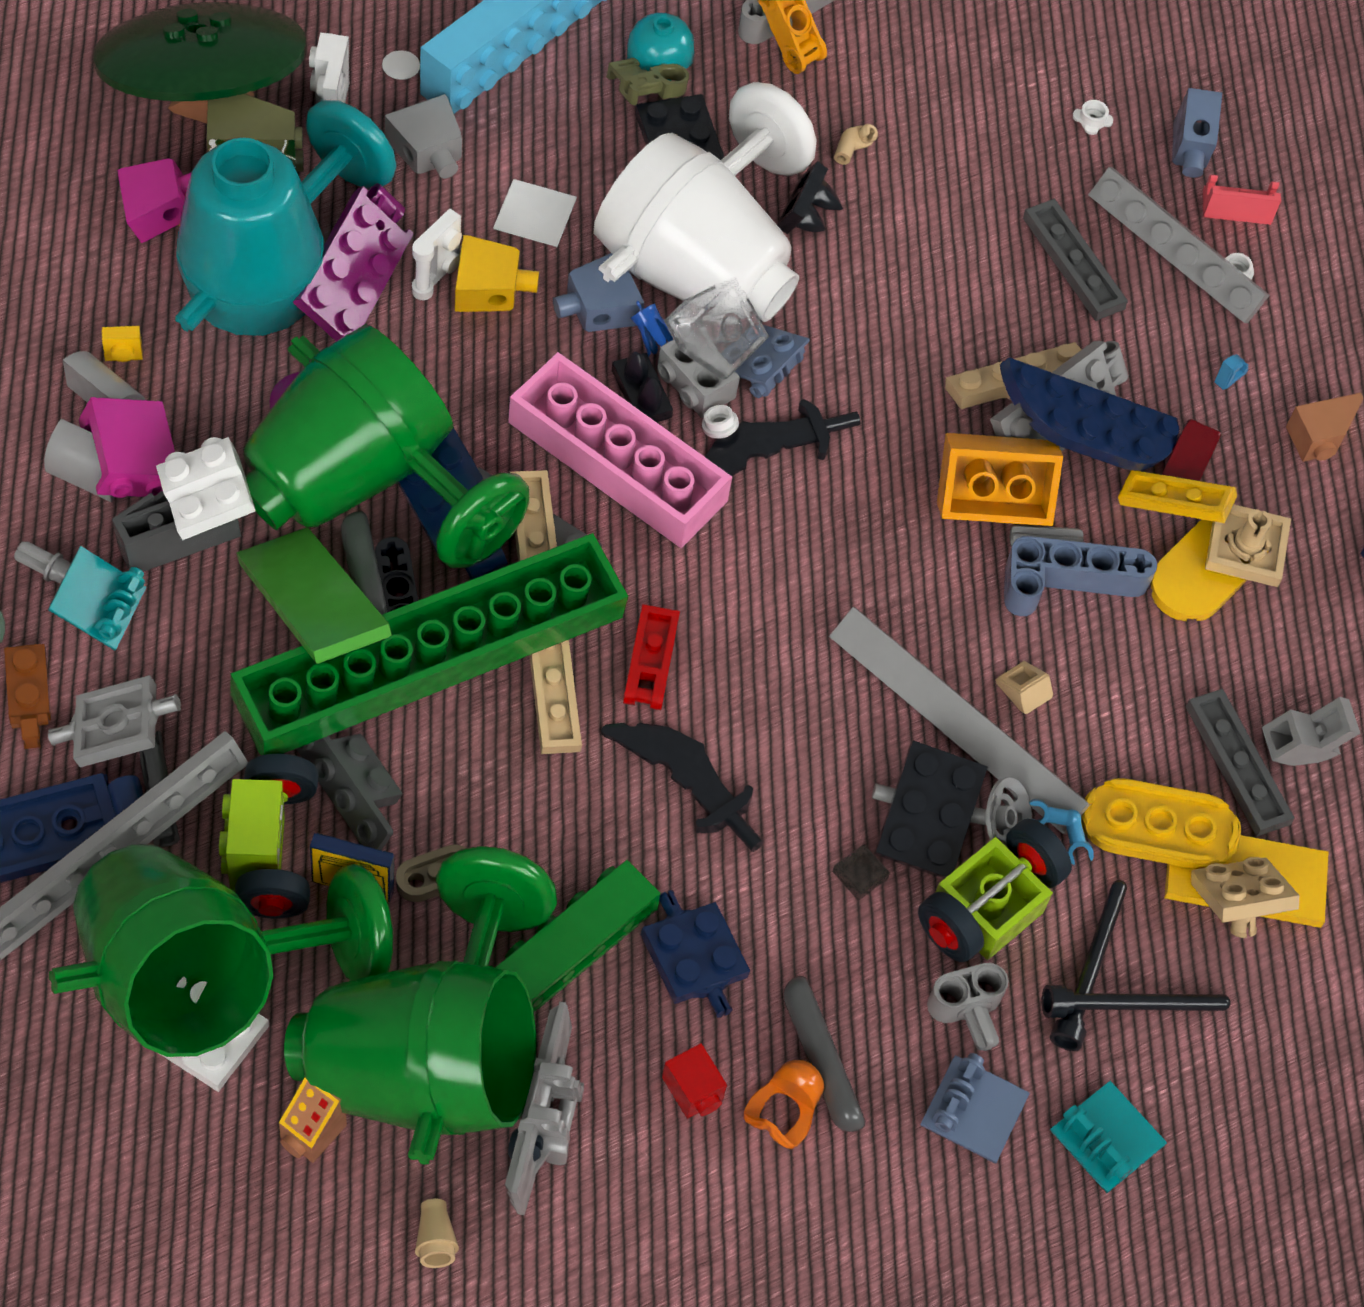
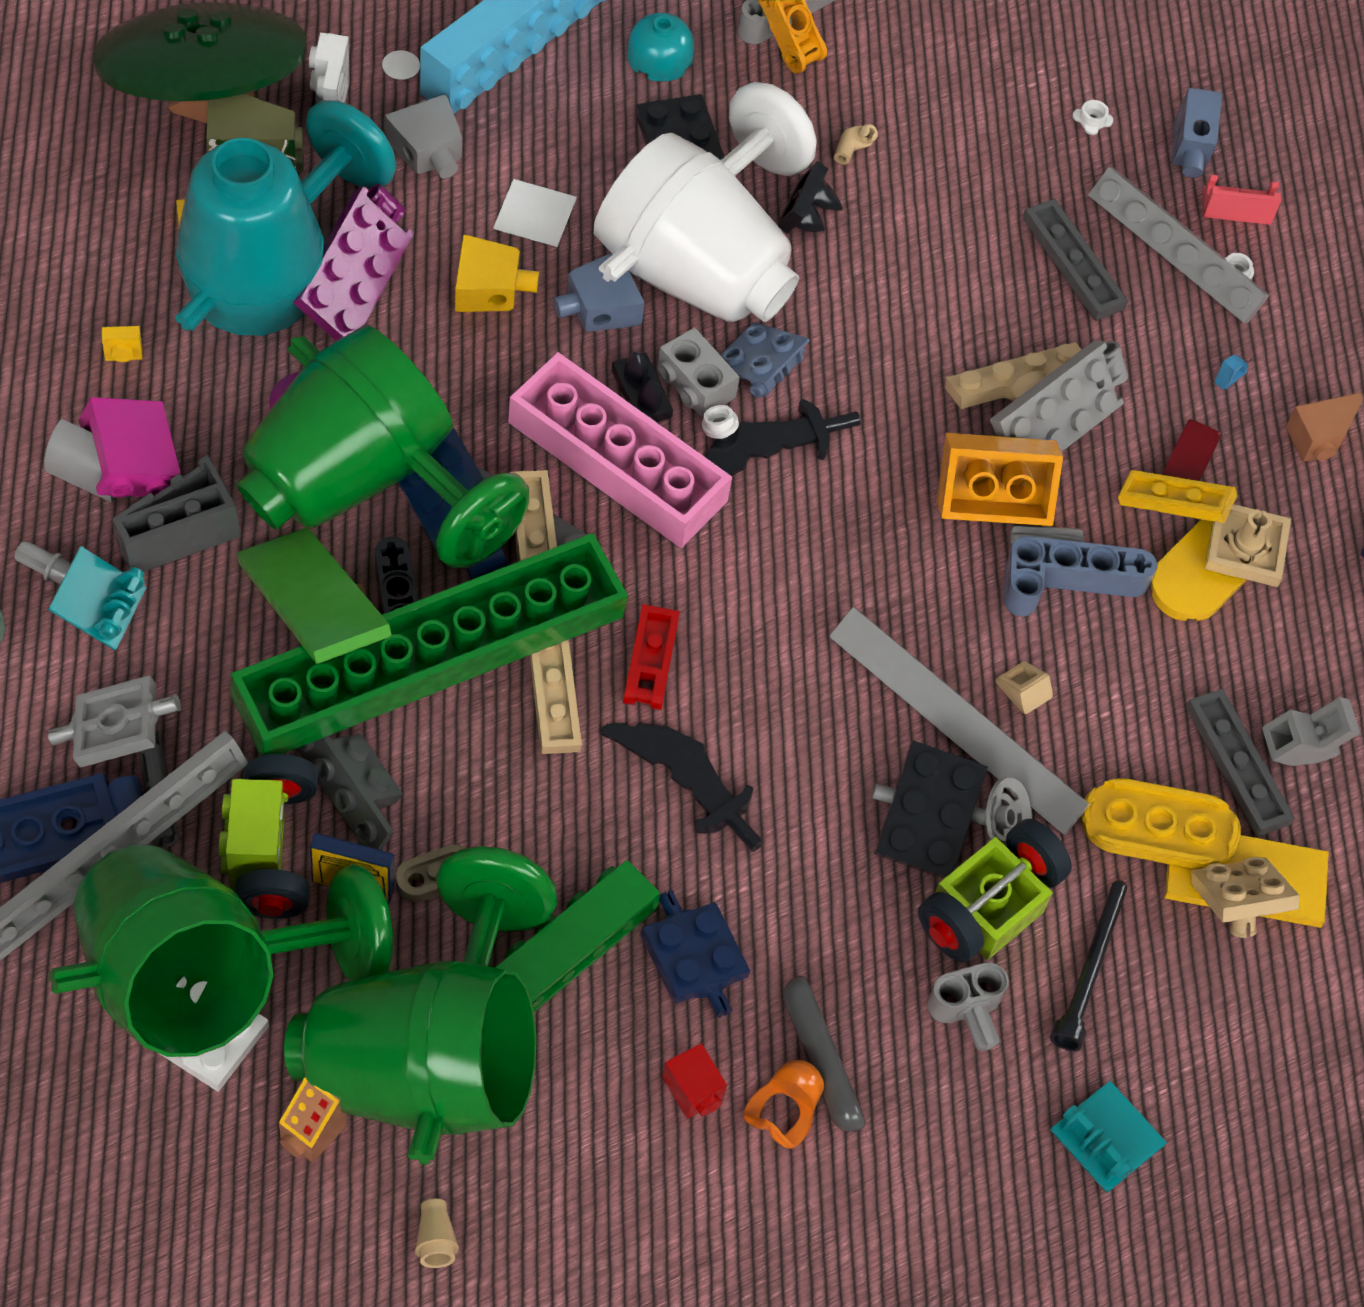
dark orange hinge [4,644,51,749] -> none
light grey brick [63,351,145,403] -> none
dark pink torso [117,158,191,243] -> none
white plate [156,437,256,540] -> none
dark grey piece [341,511,387,615] -> none
white plate [412,209,462,300] -> none
light grey piece [505,1001,584,1215] -> none
olive piece [606,58,689,105] -> none
blue piece [631,301,680,357] -> none
clear slope [664,276,769,379] -> none
clear smoke tile [832,844,890,901] -> none
sand blue hinge [920,1053,1030,1164] -> none
dark blue plate [999,357,1179,471] -> none
dark azure arm [1027,799,1094,865] -> none
black piece [1041,985,1231,1018] -> none

